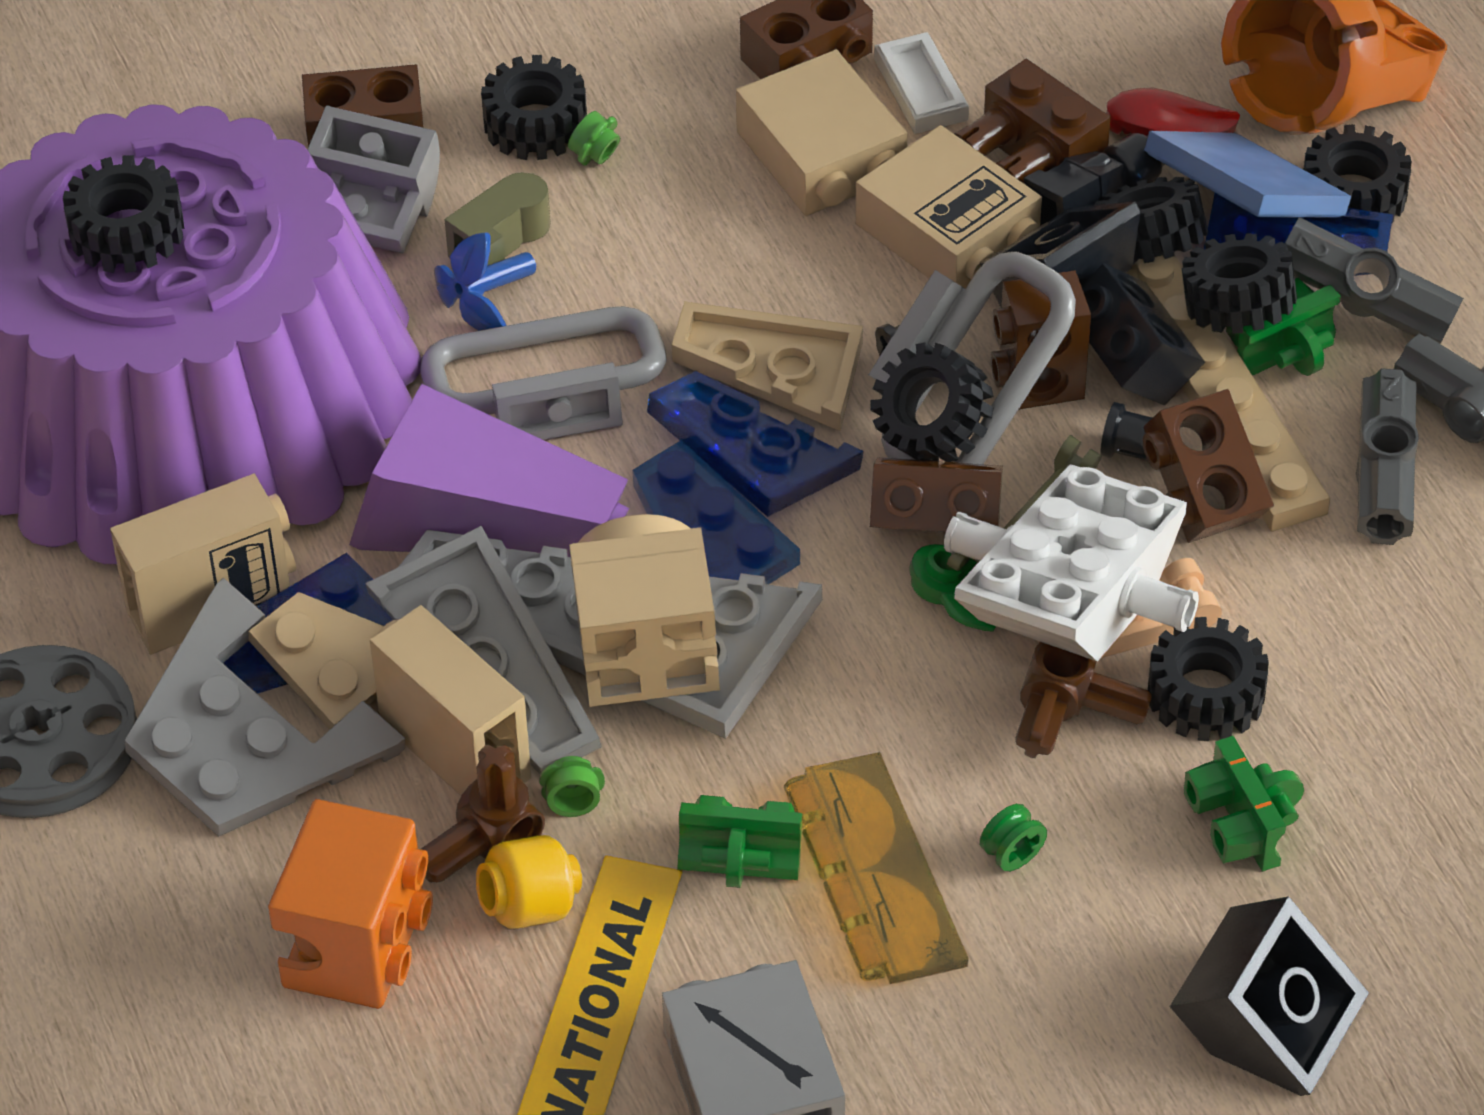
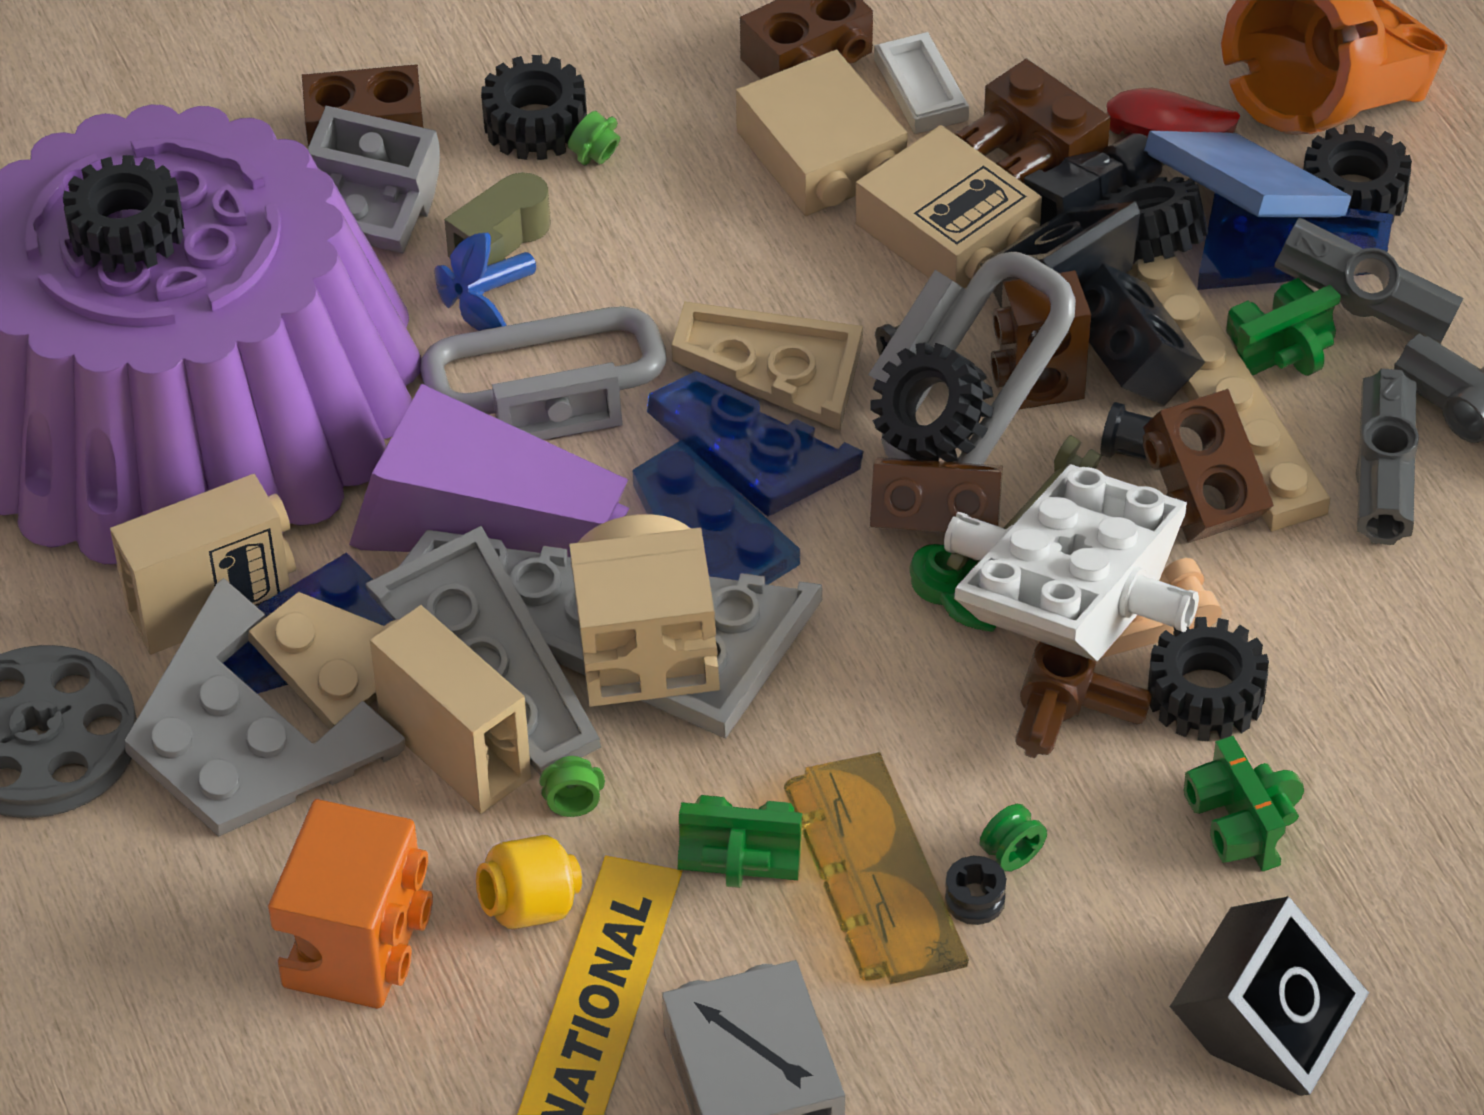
reddish brown axle [421,744,545,883] -> none
black tyre [1181,233,1297,334] -> none
none -> black bush [945,855,1007,925]

